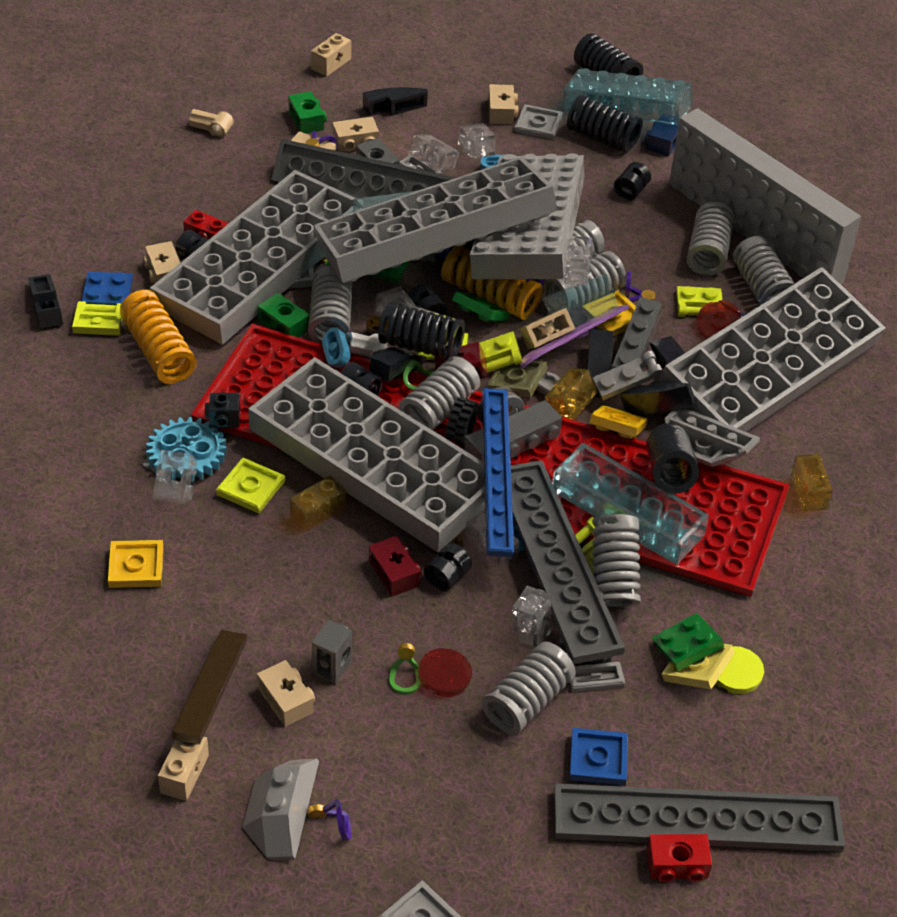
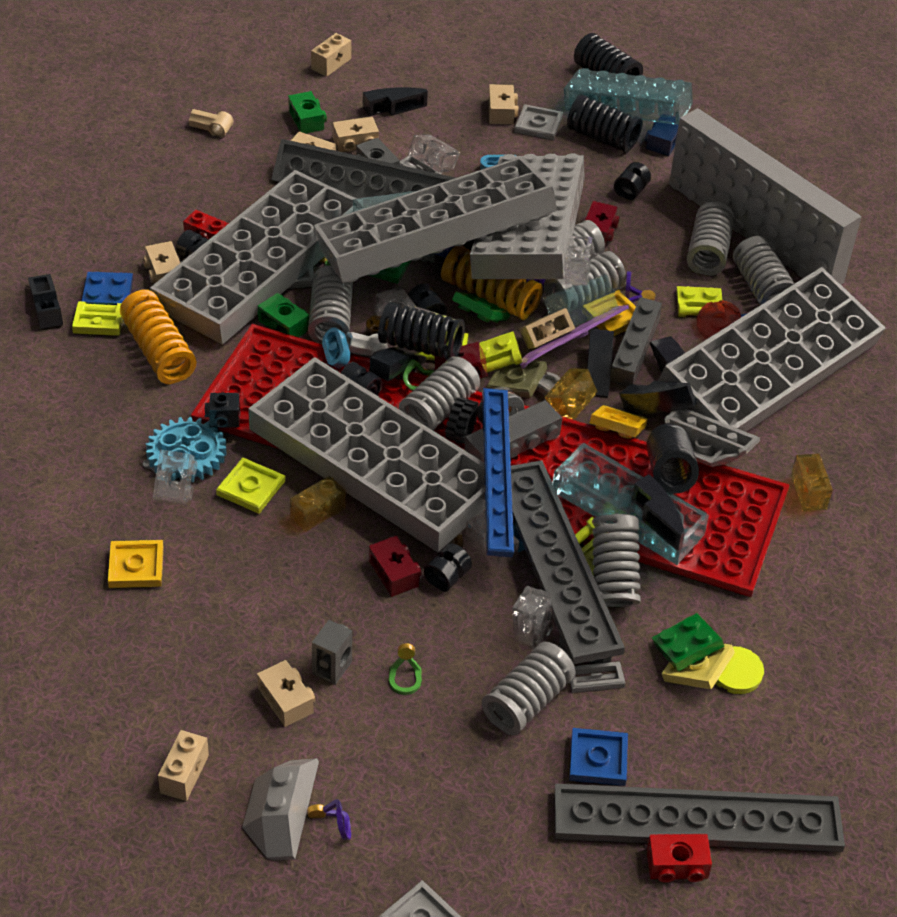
dark brown tile [172,630,247,745] -> none
dark purple piece [305,131,337,149] -> none
clear red tile [418,648,472,697] -> none
clear brick [457,123,496,159] -> none
light grey plate [593,351,663,401] -> none
none -> dark red brick [585,201,620,248]
none -> black slope [632,474,685,551]

